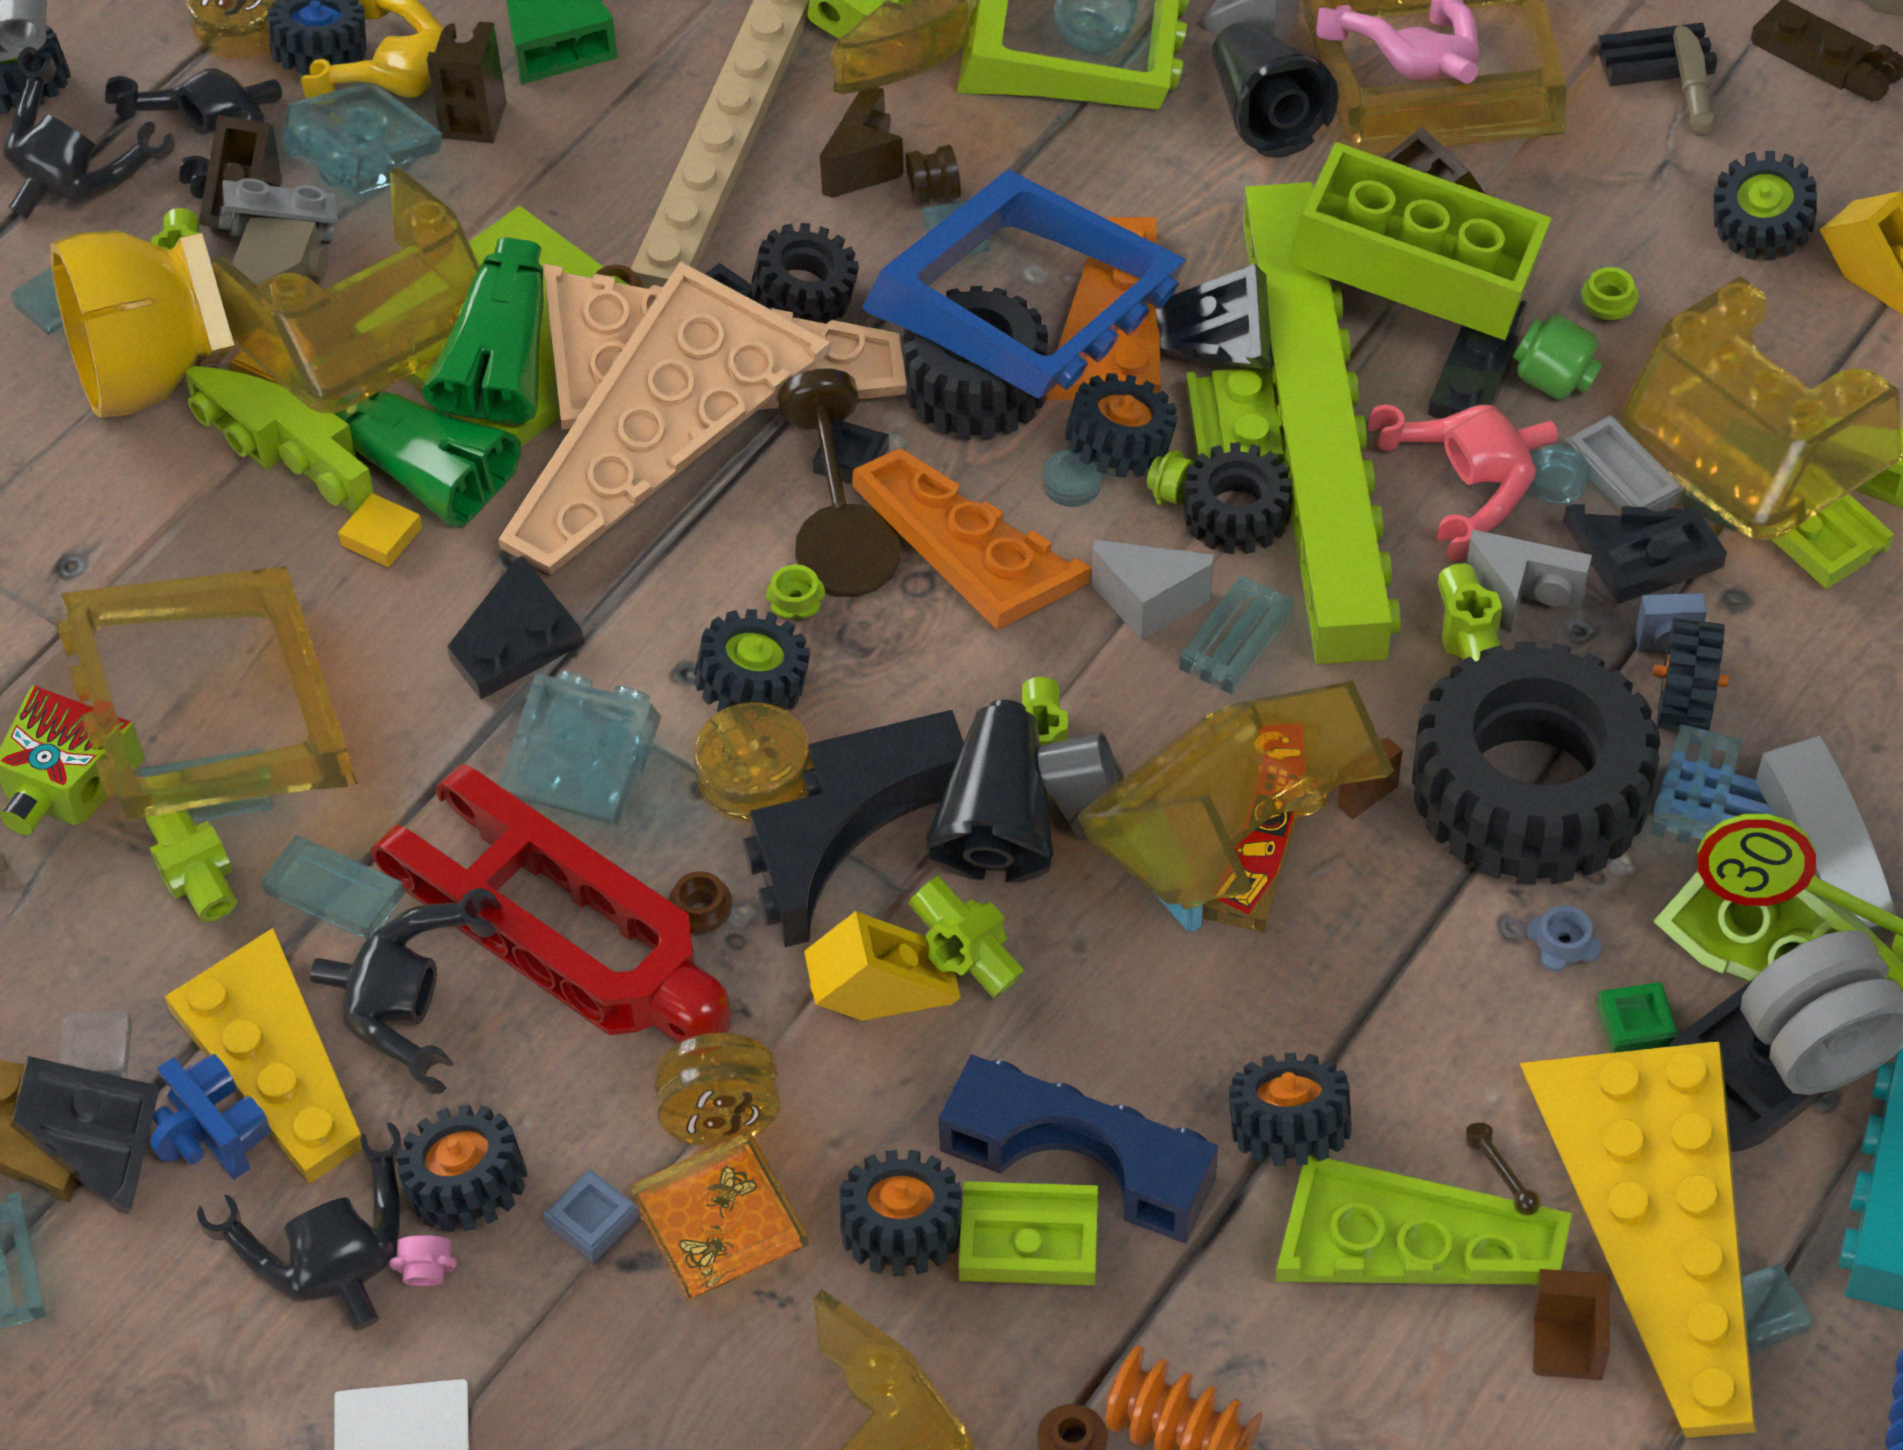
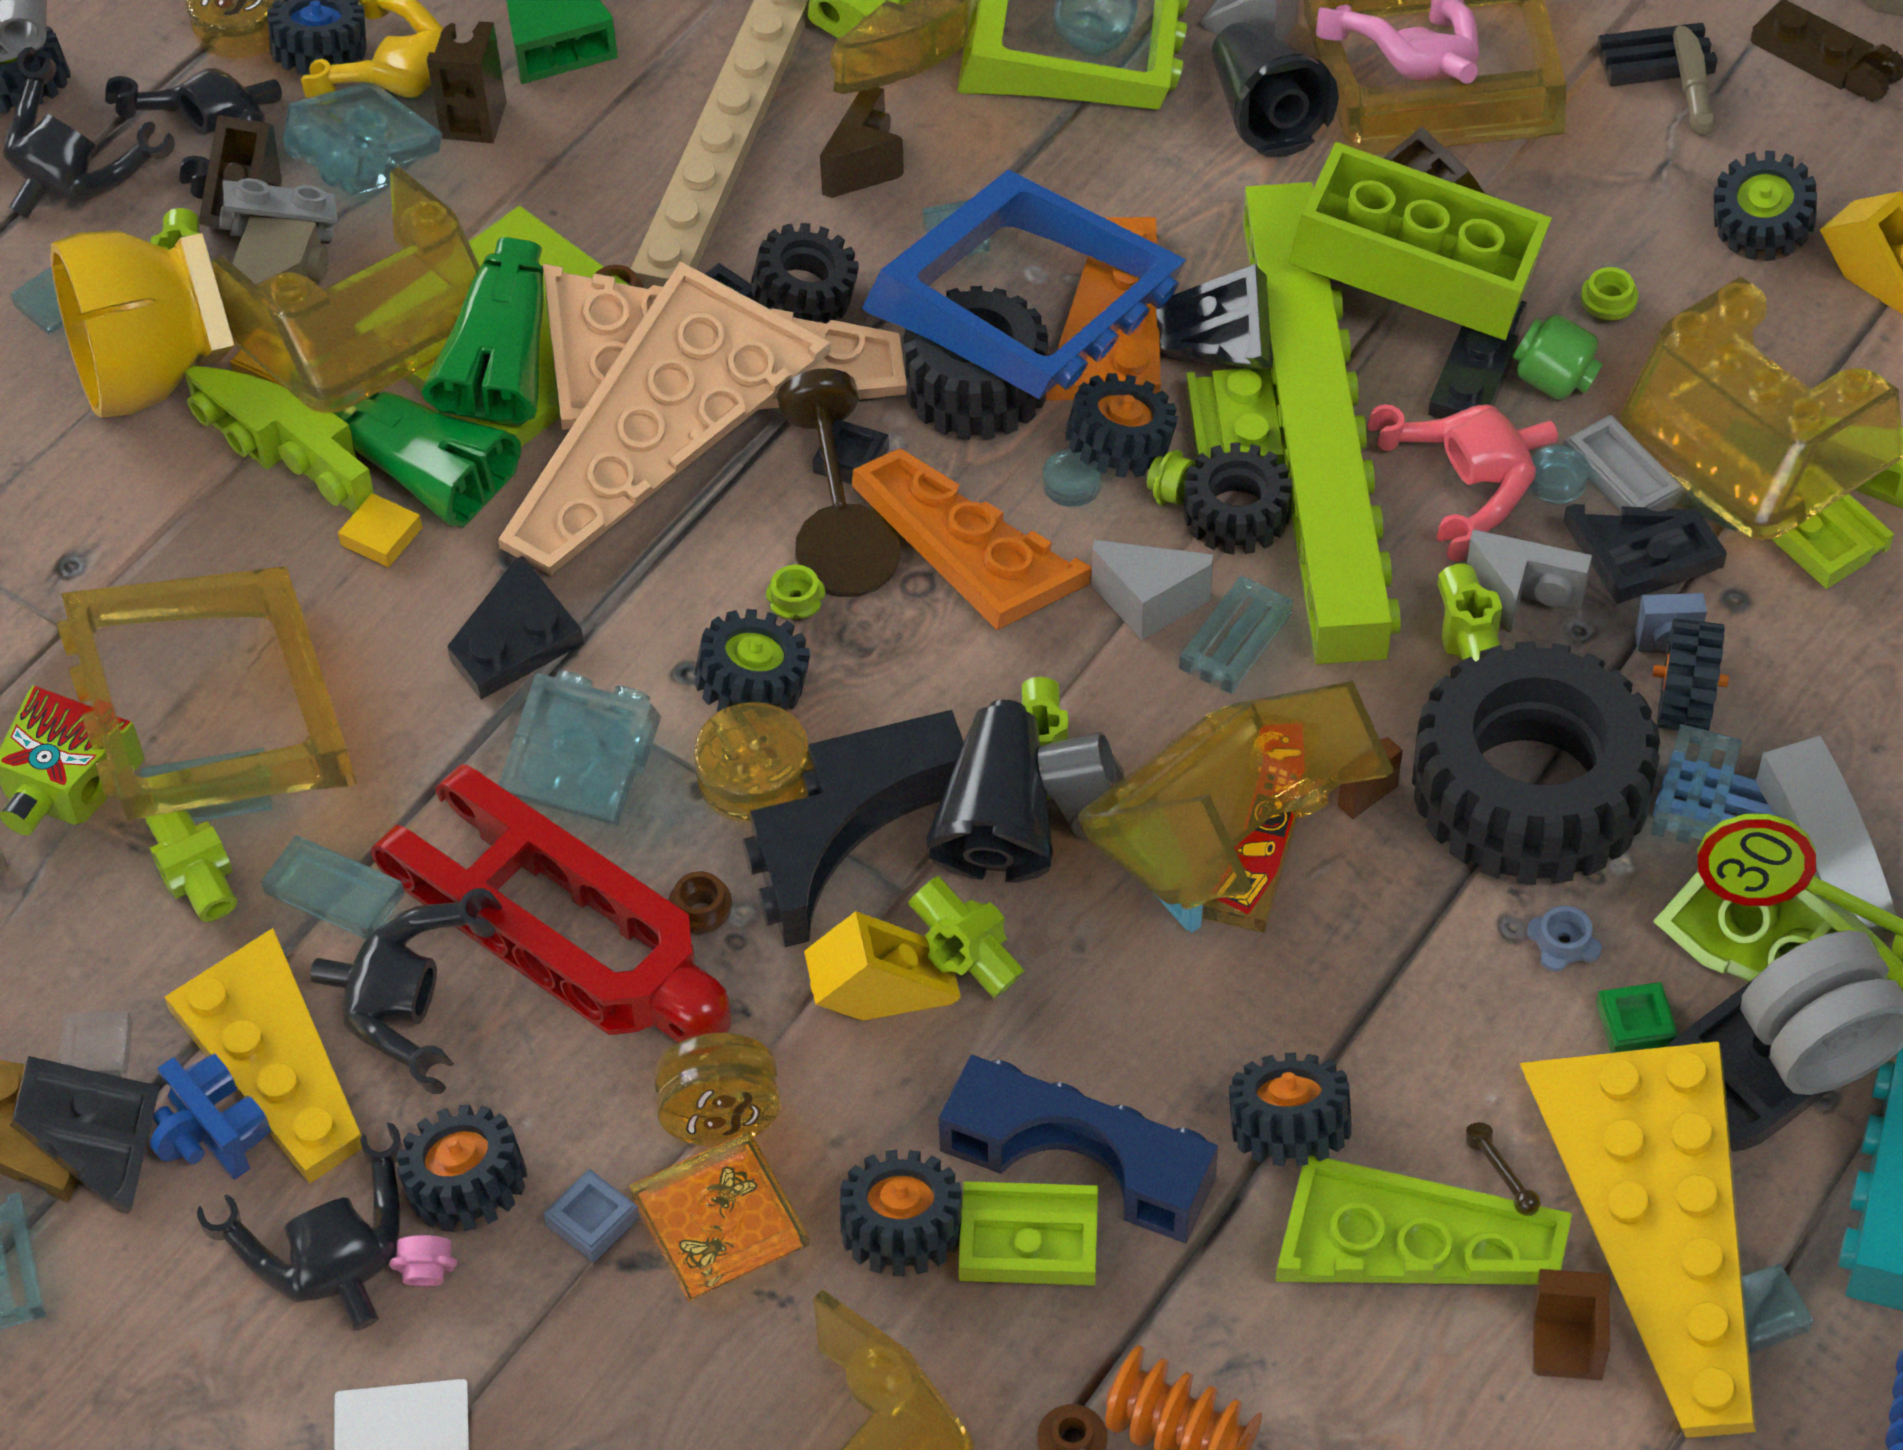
dark brown wheel [905,144,961,206] -> none

